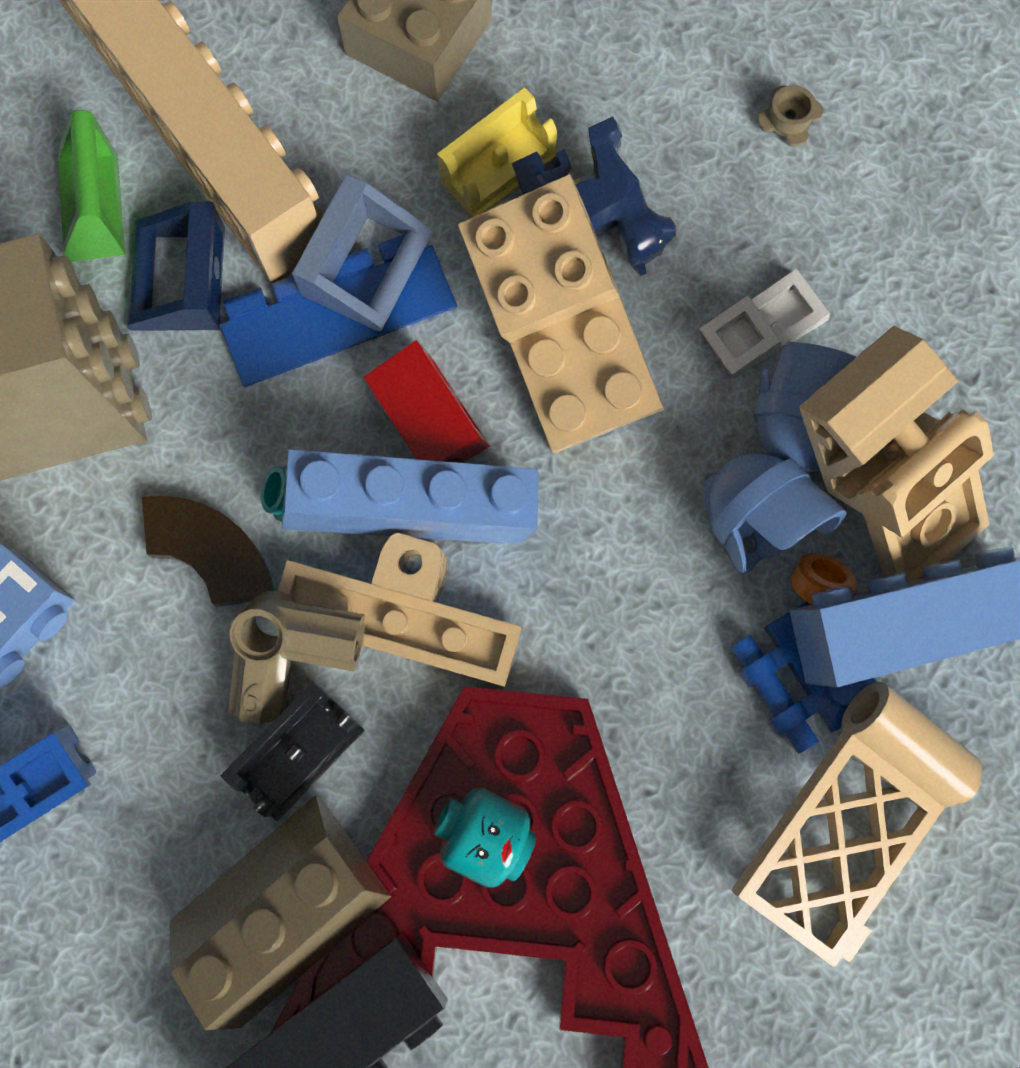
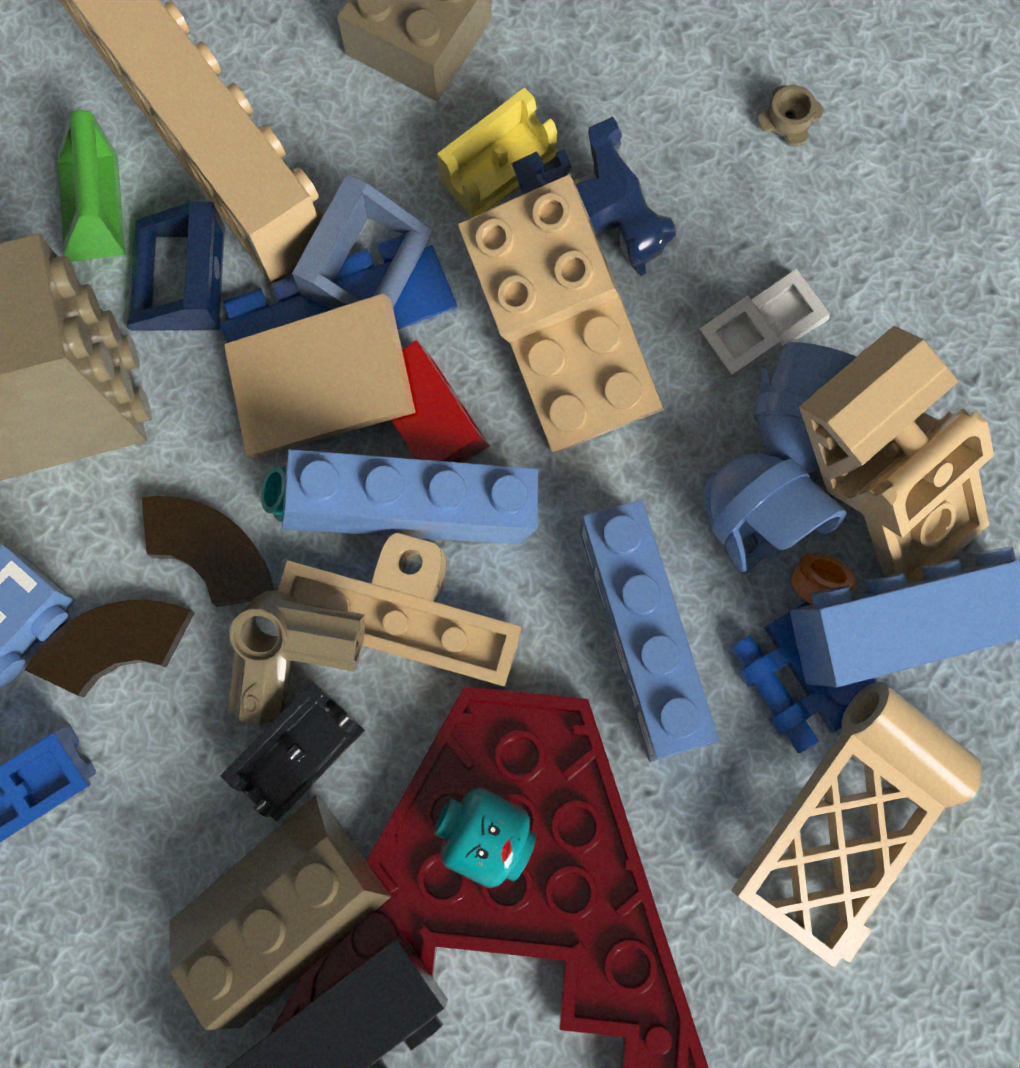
none -> dark brown tile [24,599,195,697]
none -> tan tile [224,294,416,459]
none -> medium blue brick [580,499,719,762]

